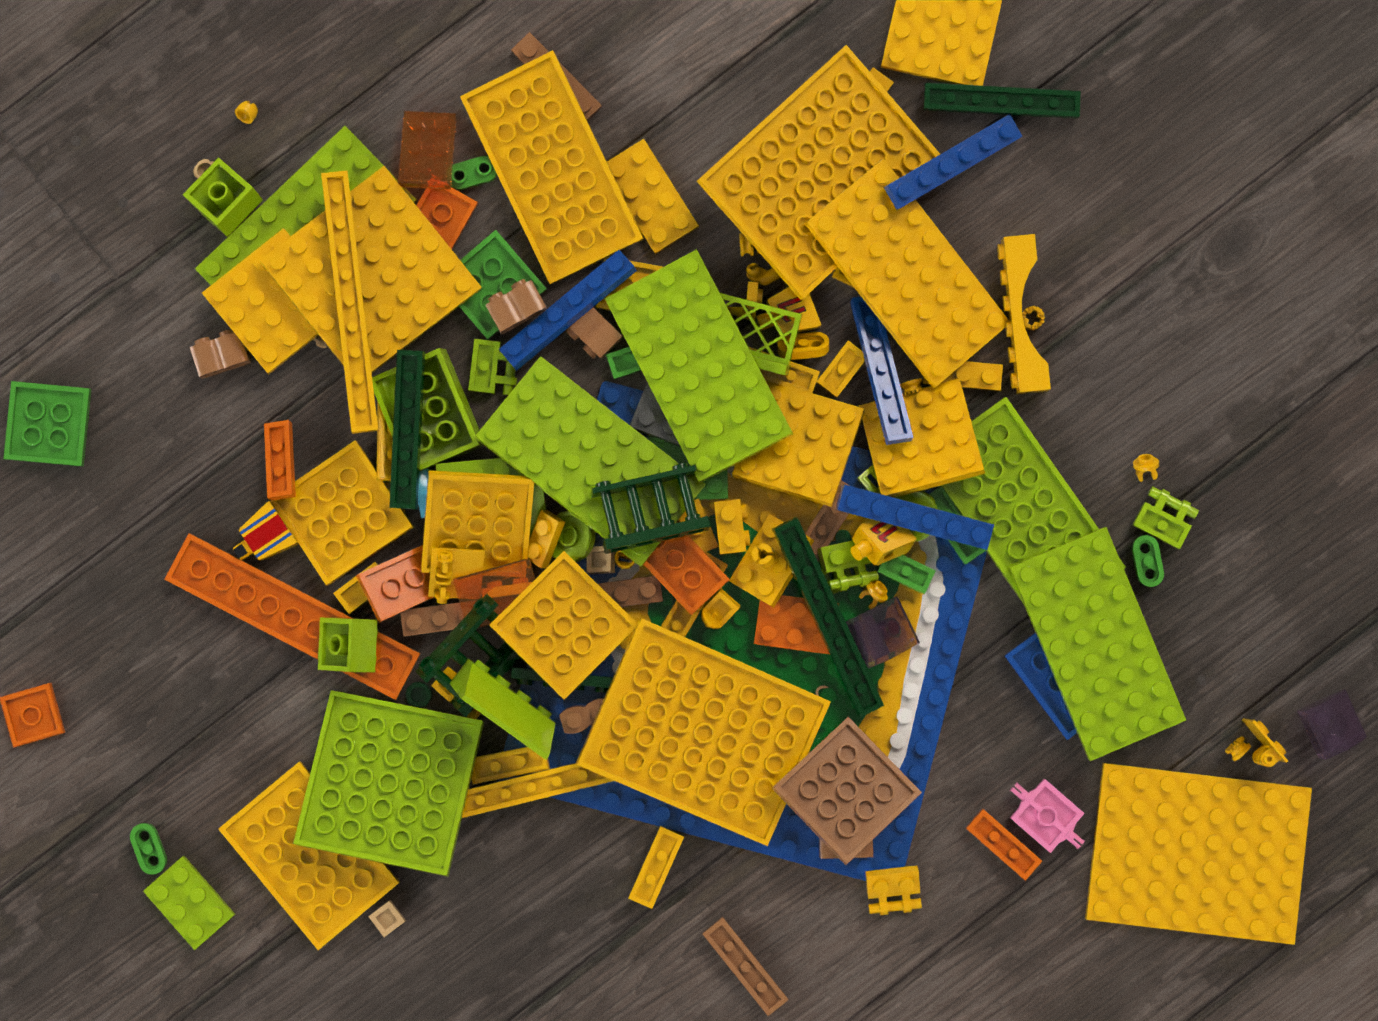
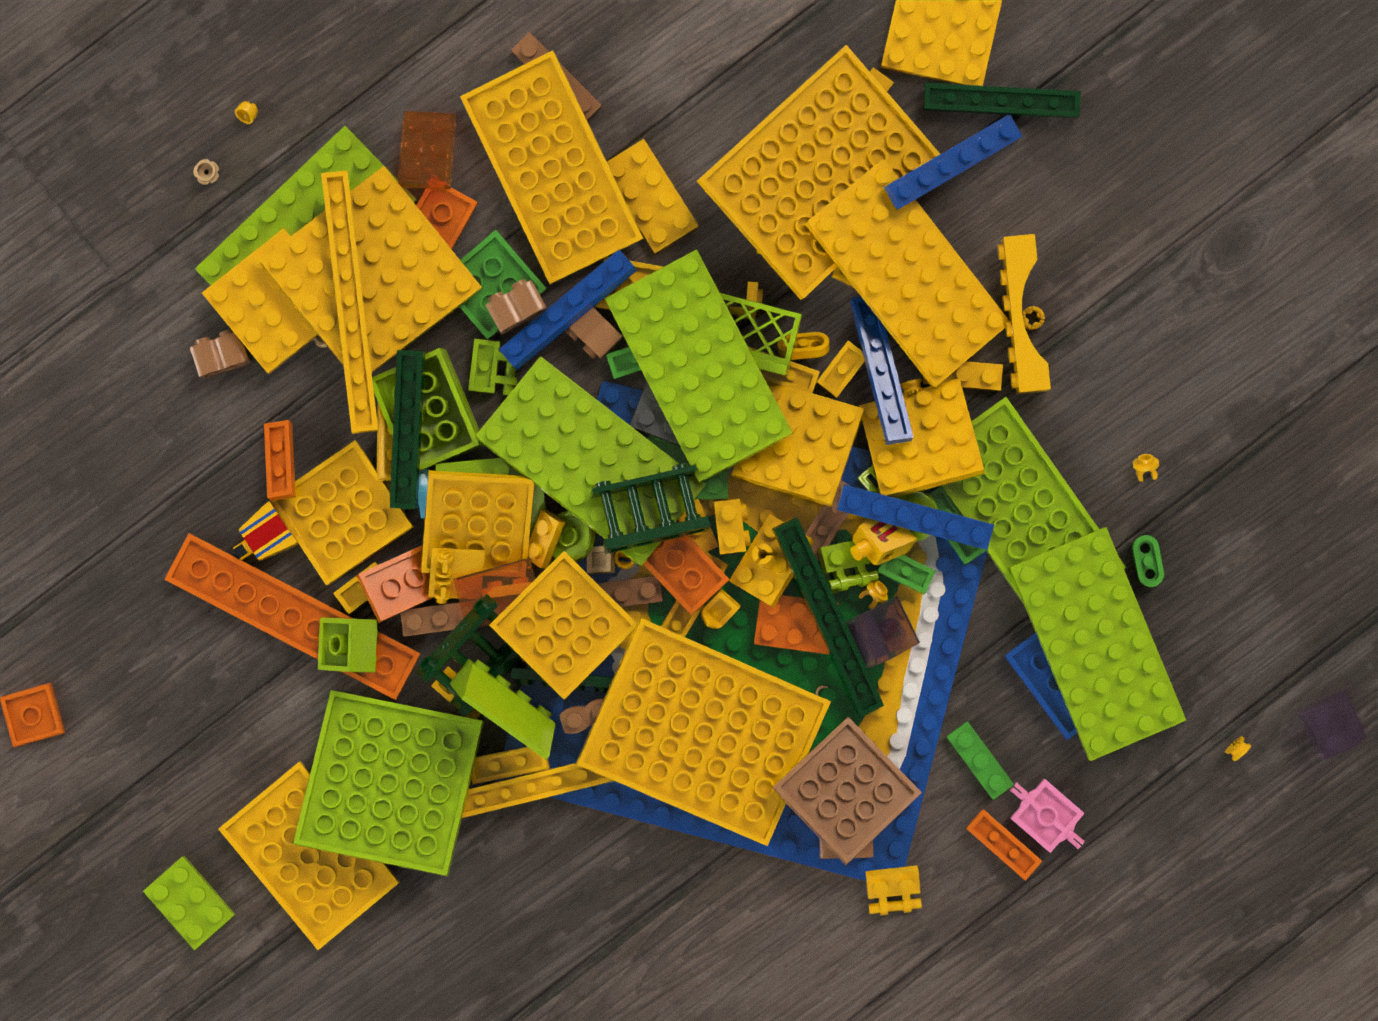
bright green plate [3,381,91,467] -> none
bright green plate [130,823,167,875] -> none
lime slope [183,157,263,237] -> none
tan plate [368,900,406,937] -> none
dark green tile [405,682,432,708] -> none
bright green plate [447,156,497,191] -> none
yellow plate [628,825,684,909] -> none
medium nougat plate [702,916,789,1016] -> none
yellow bush [739,233,754,257] -> none
yellow arm [746,263,781,286] -> none
yellow torso [756,287,821,336] -> none
yellow plate [1085,763,1312,945] -> none
lime plate [1132,486,1199,549] -> none
yellow hinge [1242,718,1288,767] -> none
none -> bright green plate [946,721,1014,800]

